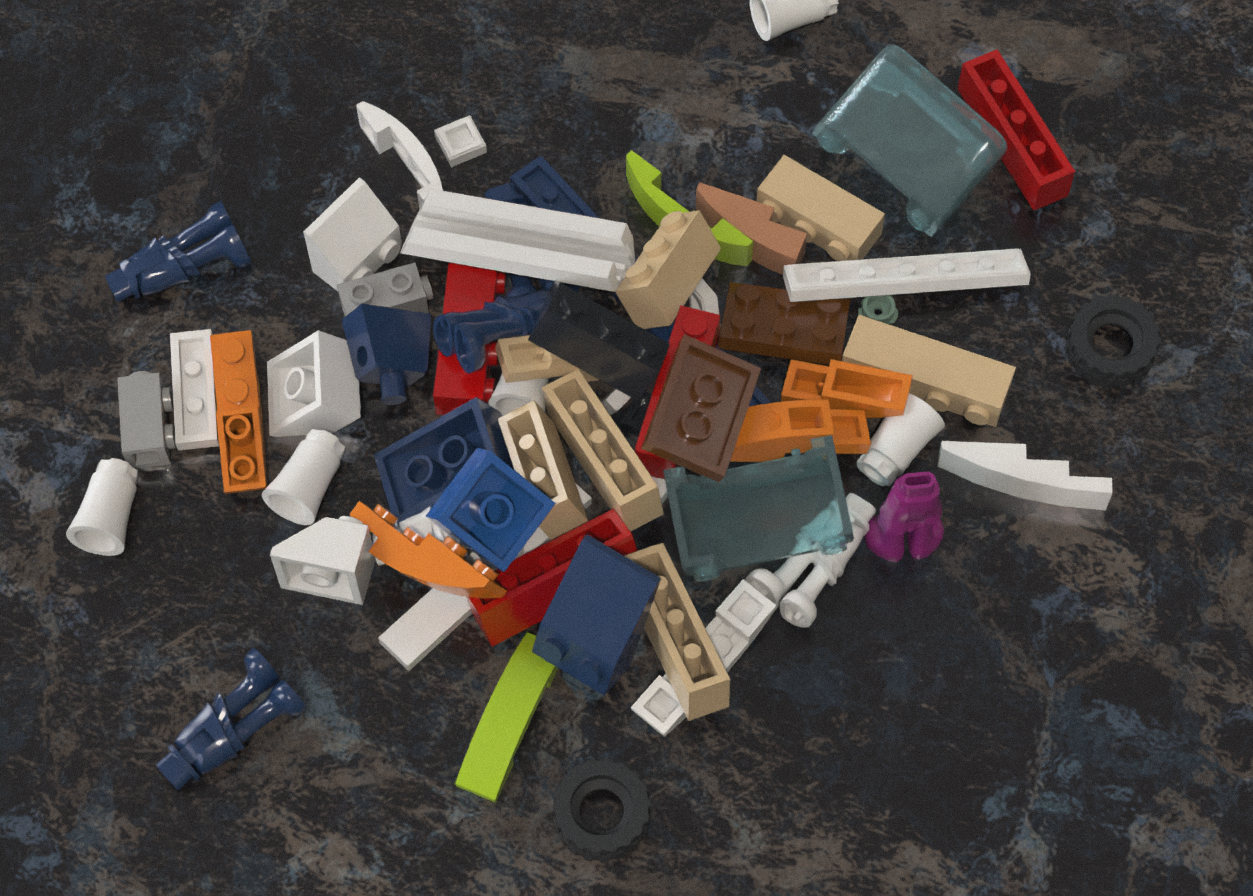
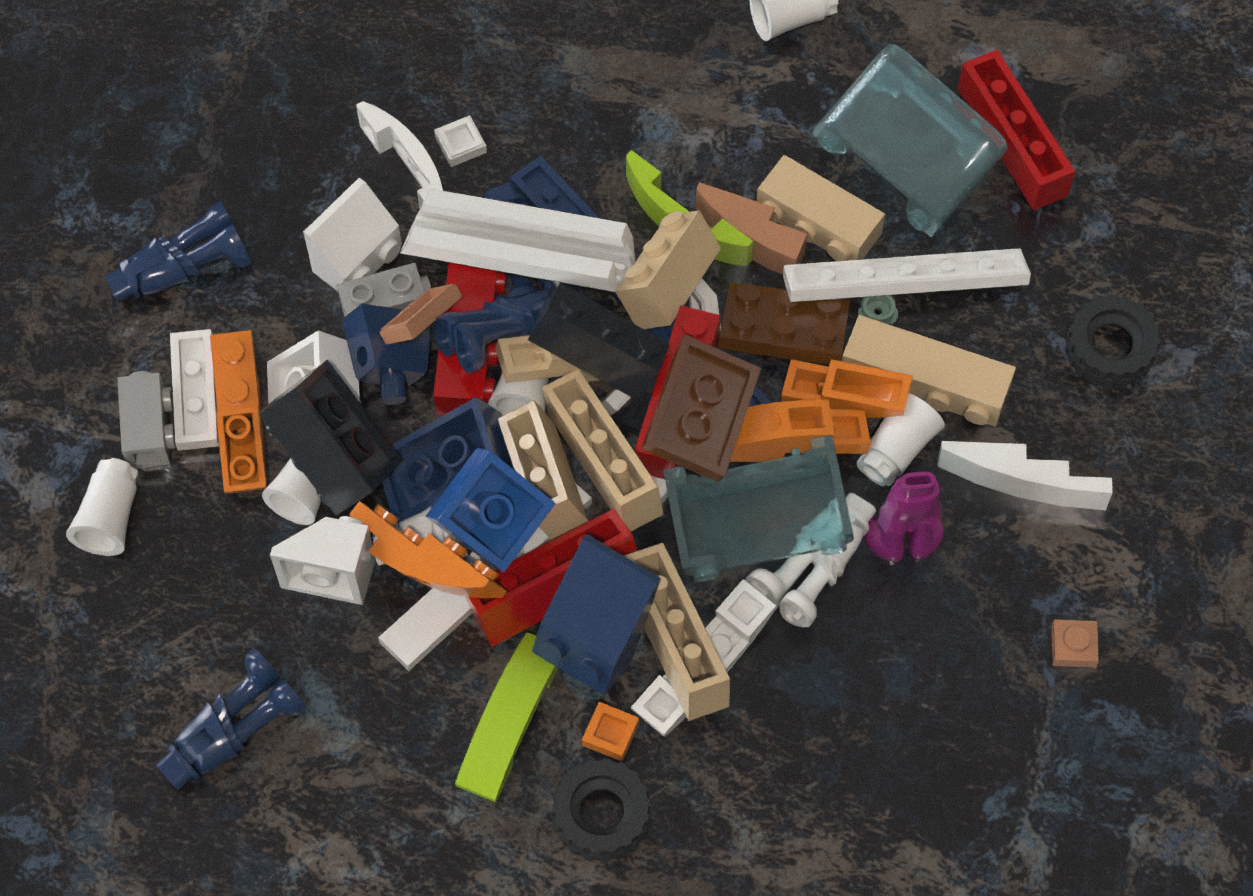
none -> black slope [258,359,403,516]
none -> nougat tile [379,284,462,344]
none -> orange plate [582,702,639,762]
none -> nougat plate [1052,620,1099,668]

